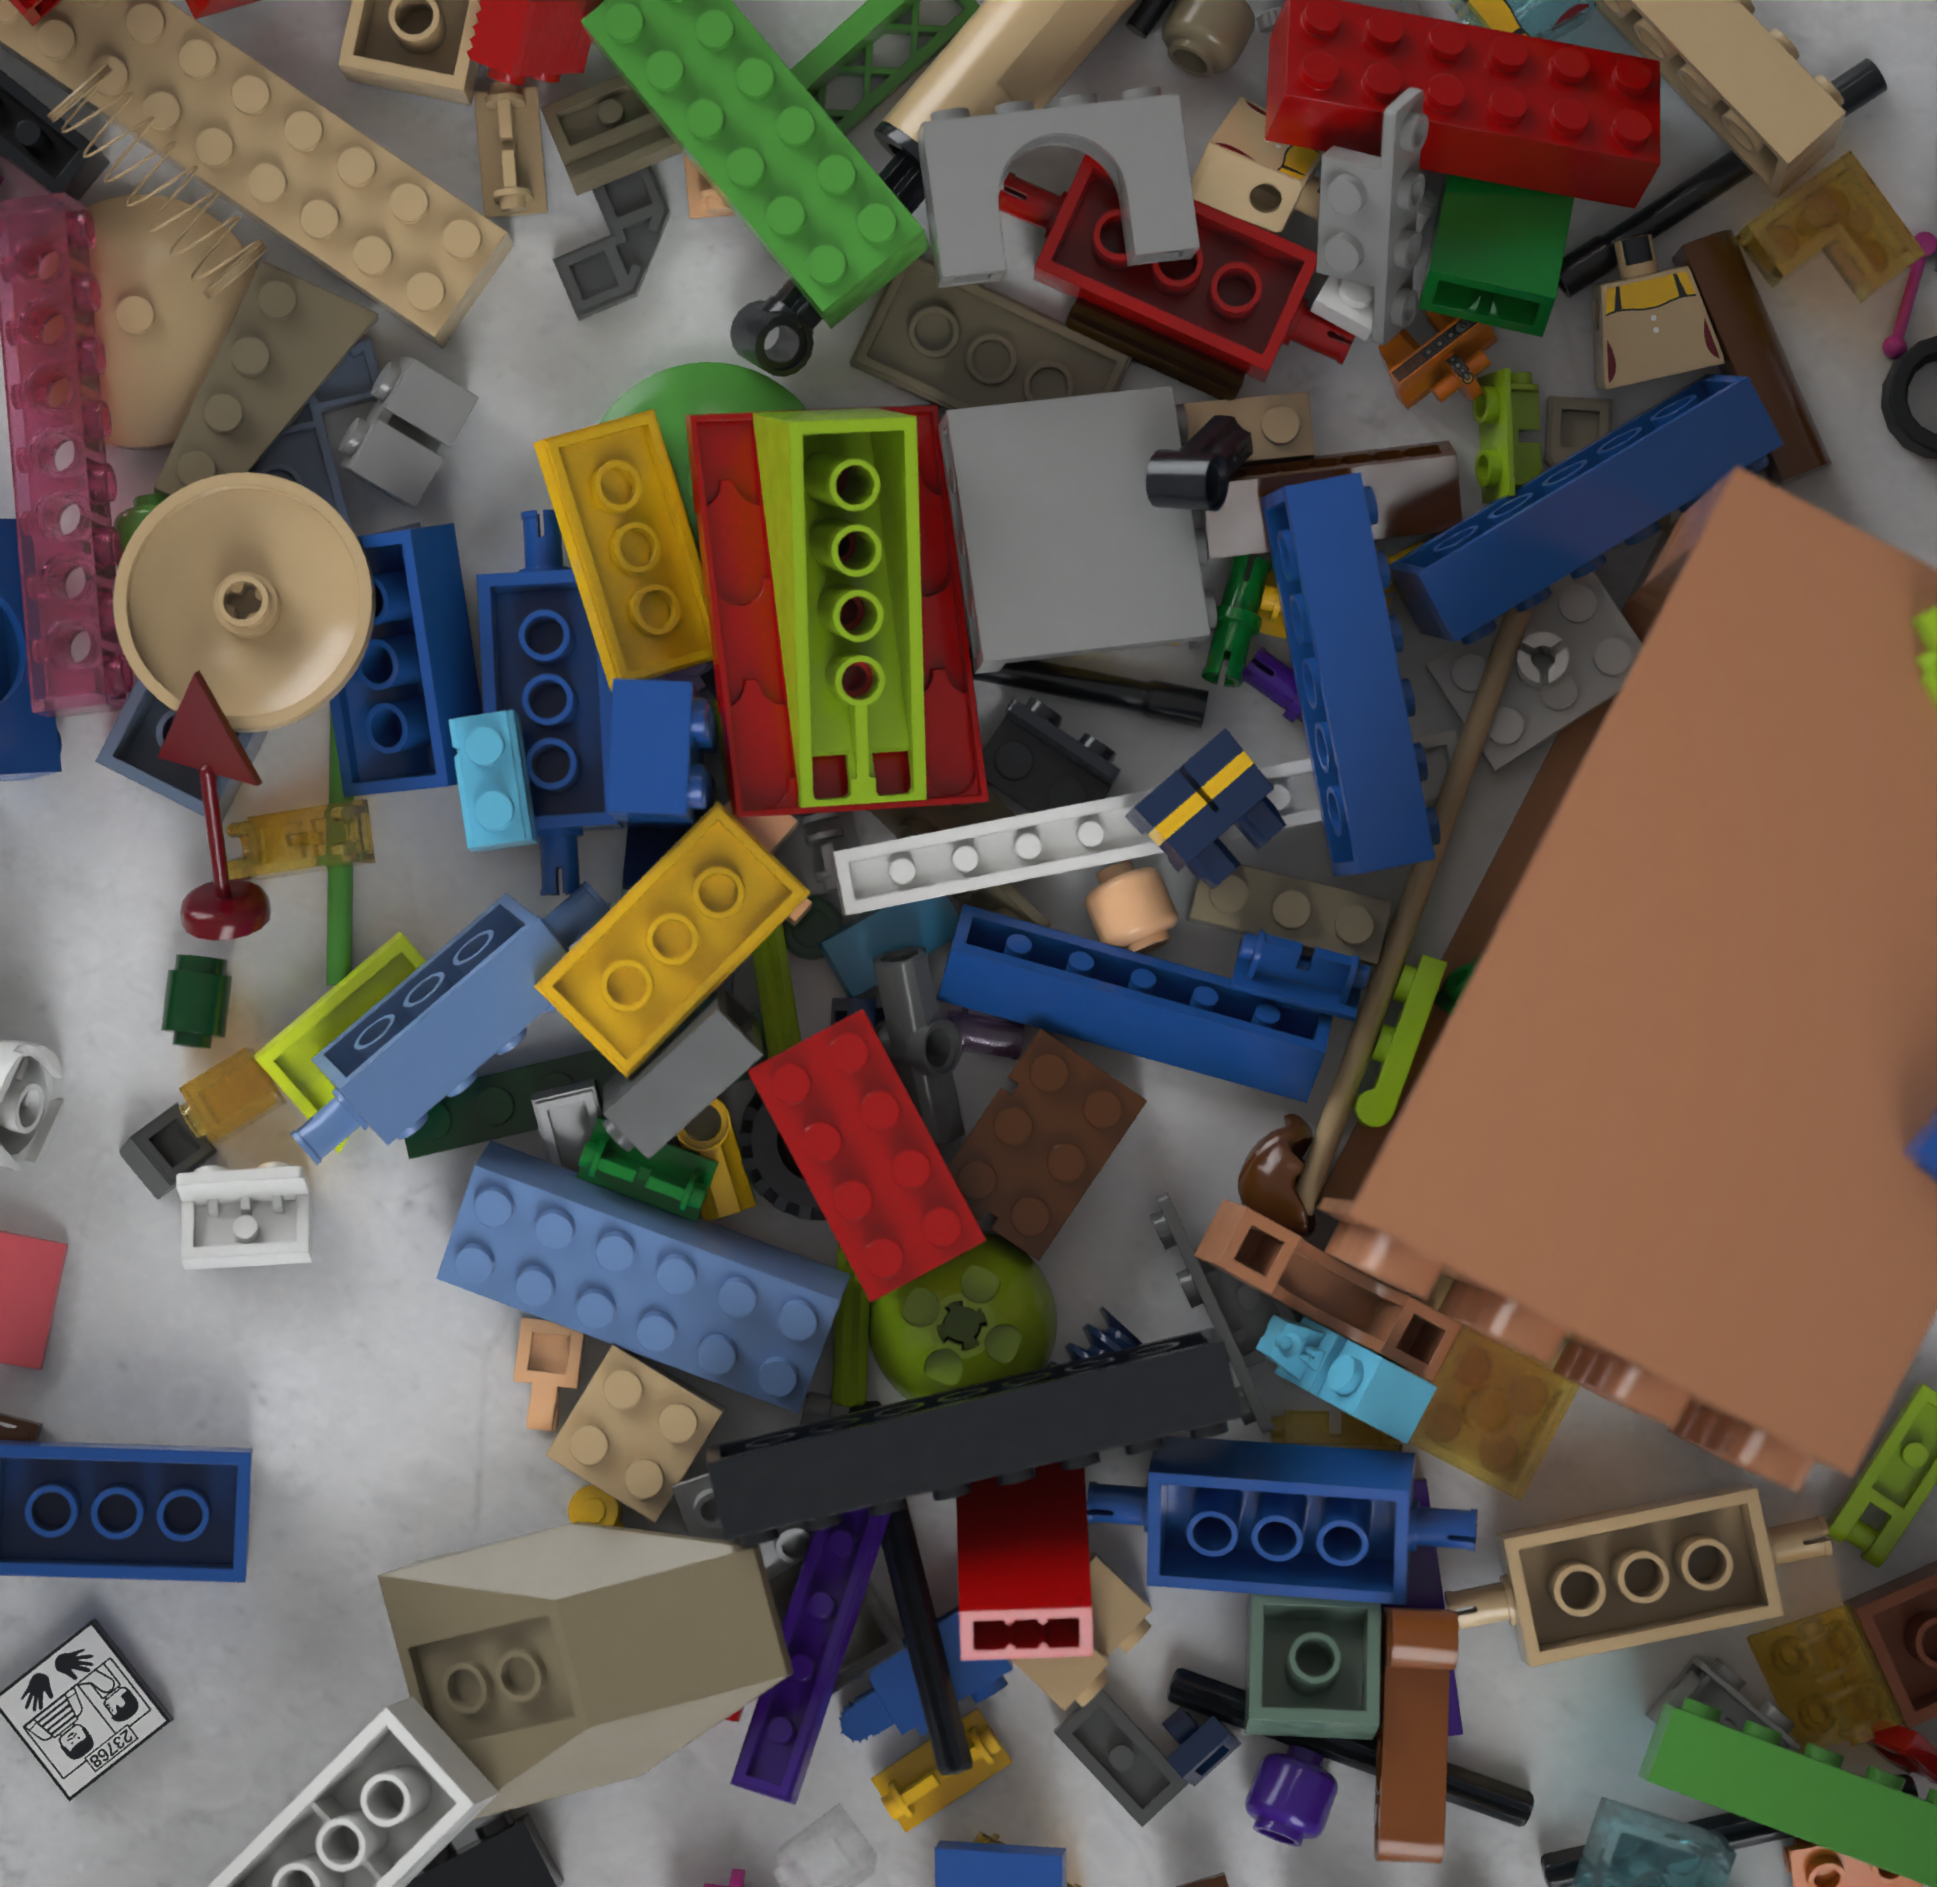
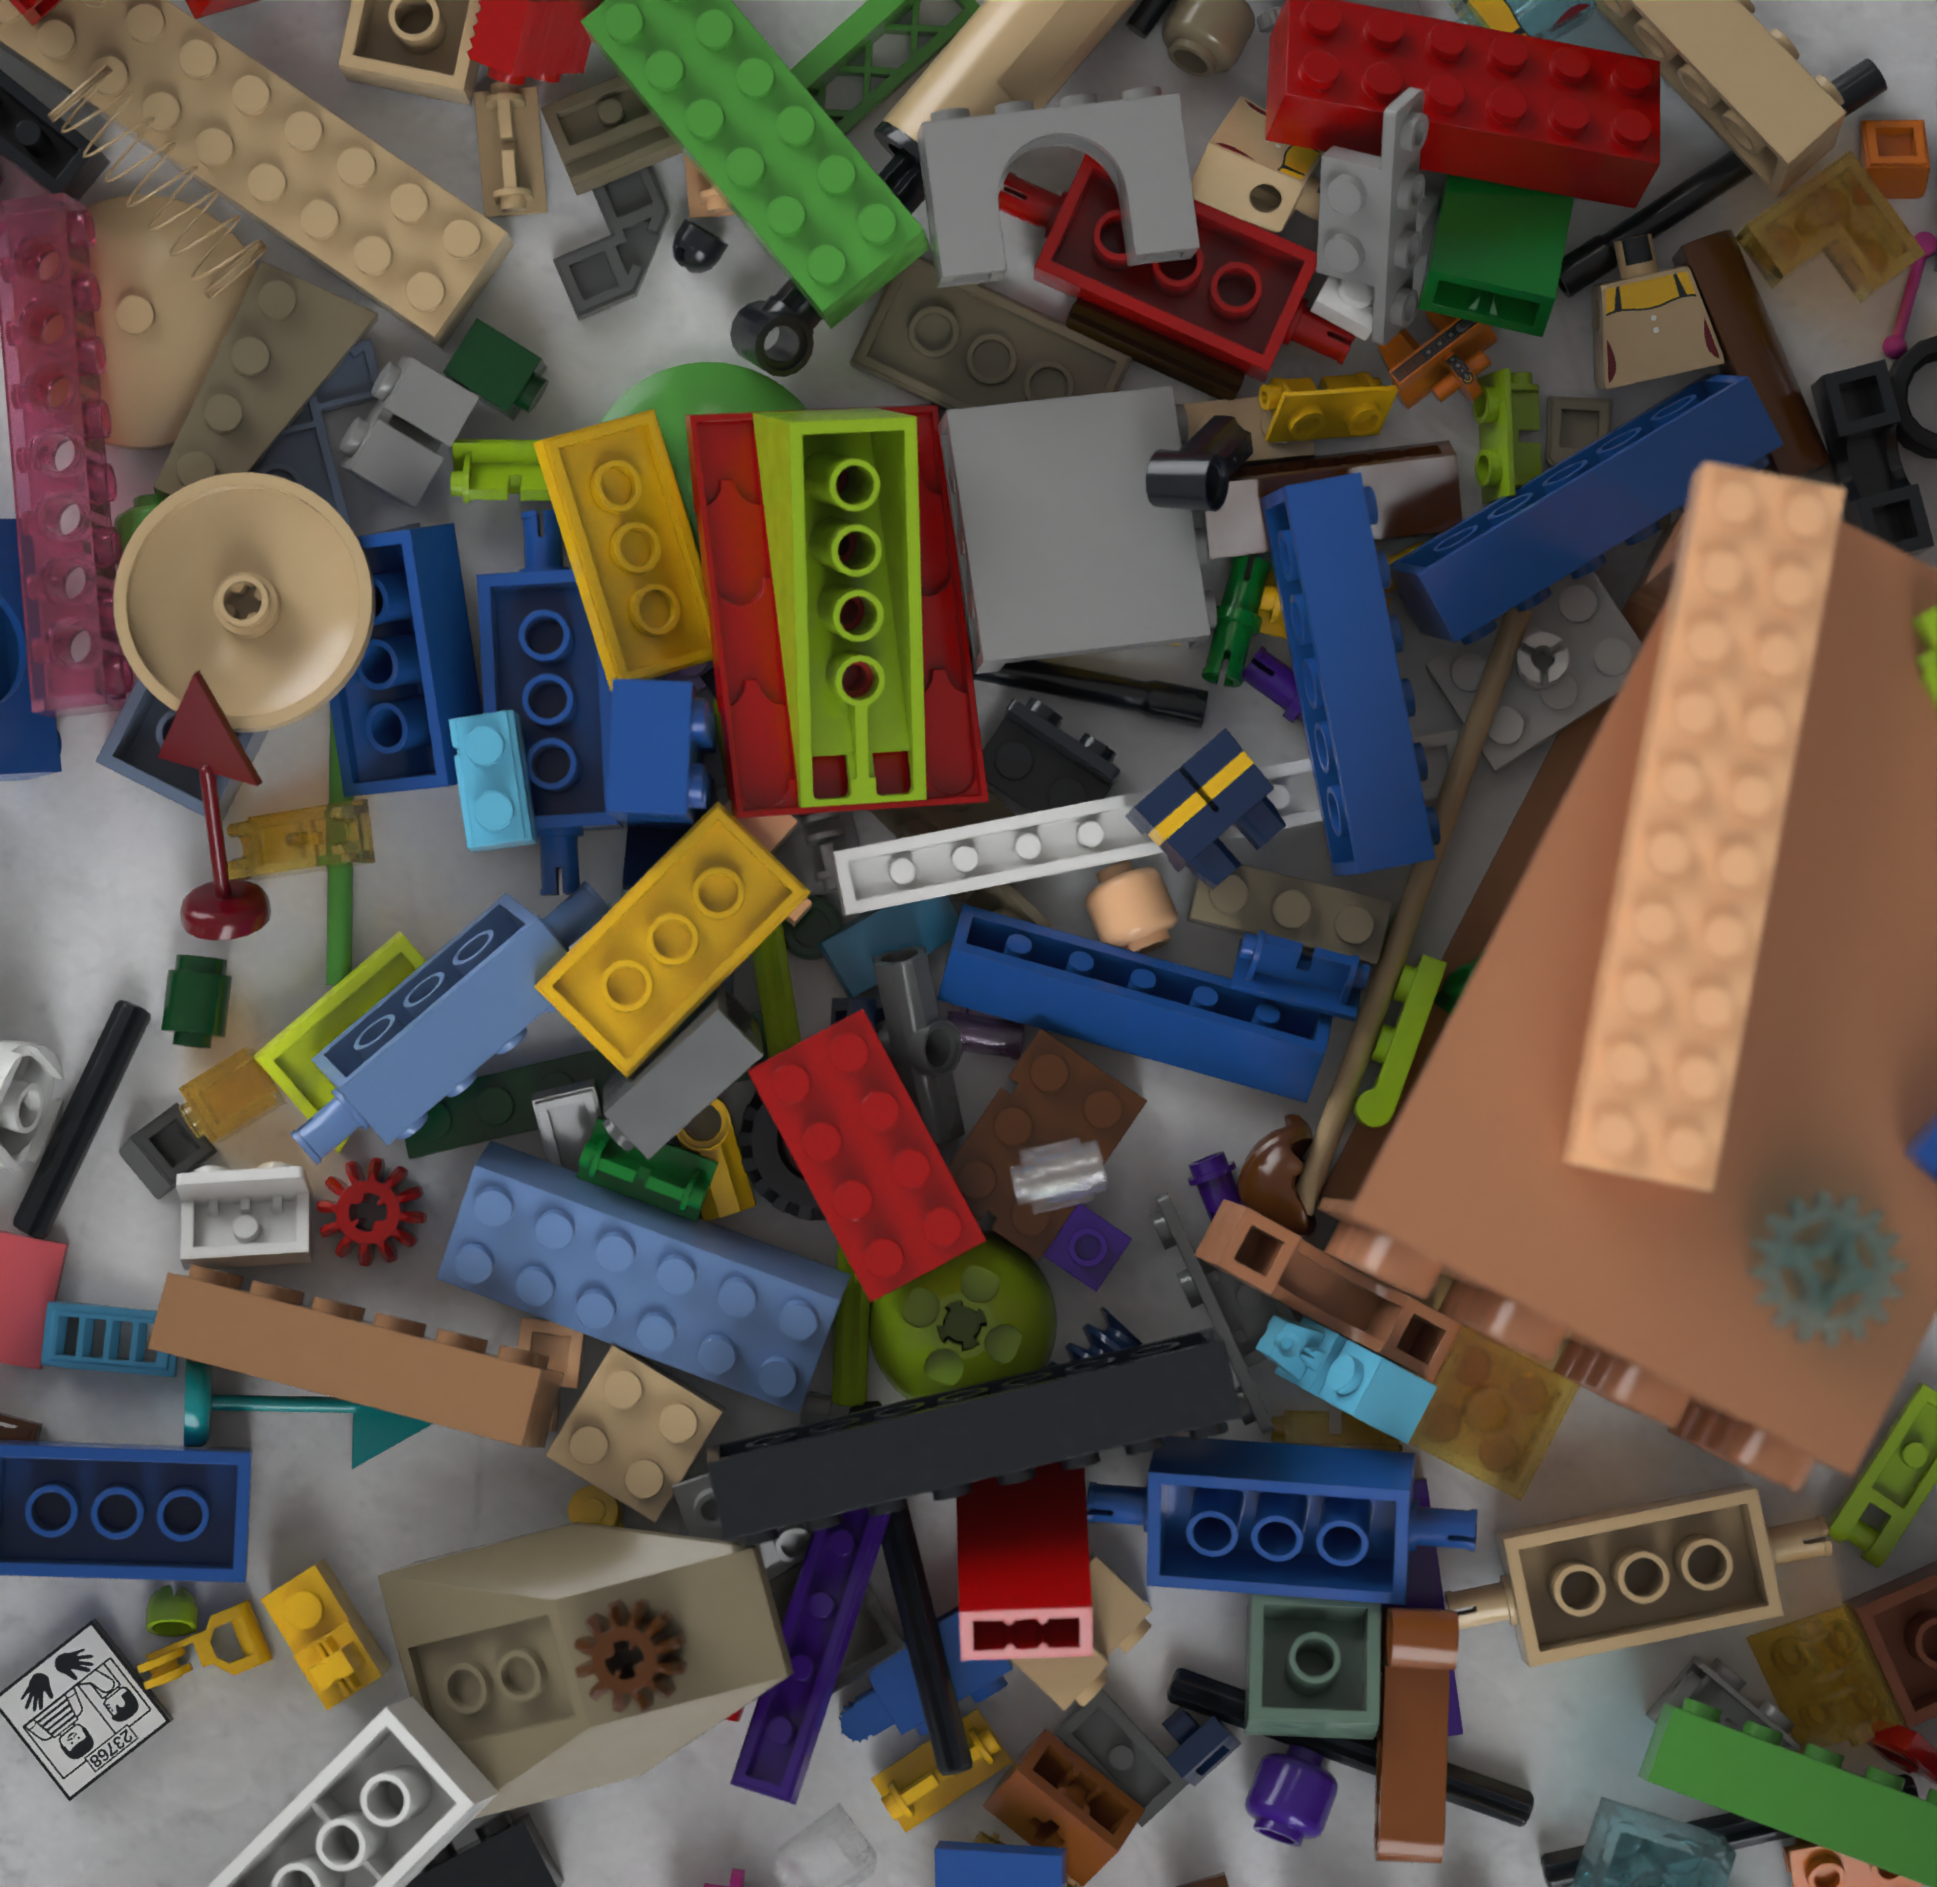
none -> black axle [13,1000,151,1239]
none -> dark azure slope [41,1300,178,1377]
none -> yellow piece [136,1600,273,1690]
none -> lime hinge [146,1585,198,1637]
none -> medium nougat brick [148,1264,564,1448]
none -> teal piece [184,1359,434,1469]
none -> yellow hinge [260,1558,392,1711]
none -> red gear [316,1157,427,1266]
none -> dark green brick [443,318,549,421]
none -> lime hinge [450,439,551,503]
none -> reddish brown gear [574,1599,688,1712]
none -> black hinge [672,219,729,273]
none -> dark orange brick [982,1729,1146,1887]
none -> clear brick [1009,1137,1108,1215]
none -> dark purple brick [1043,1203,1132,1292]
none -> dark purple pin [1187,1151,1242,1222]
none -> yellow hinge [1258,372,1399,443]
none -> light nougat brick [1562,462,1846,1191]
none -> clear light blue gear [1747,1191,1907,1347]
none -> black arch [1810,359,1934,556]
none -> orange slope [1859,120,1931,199]

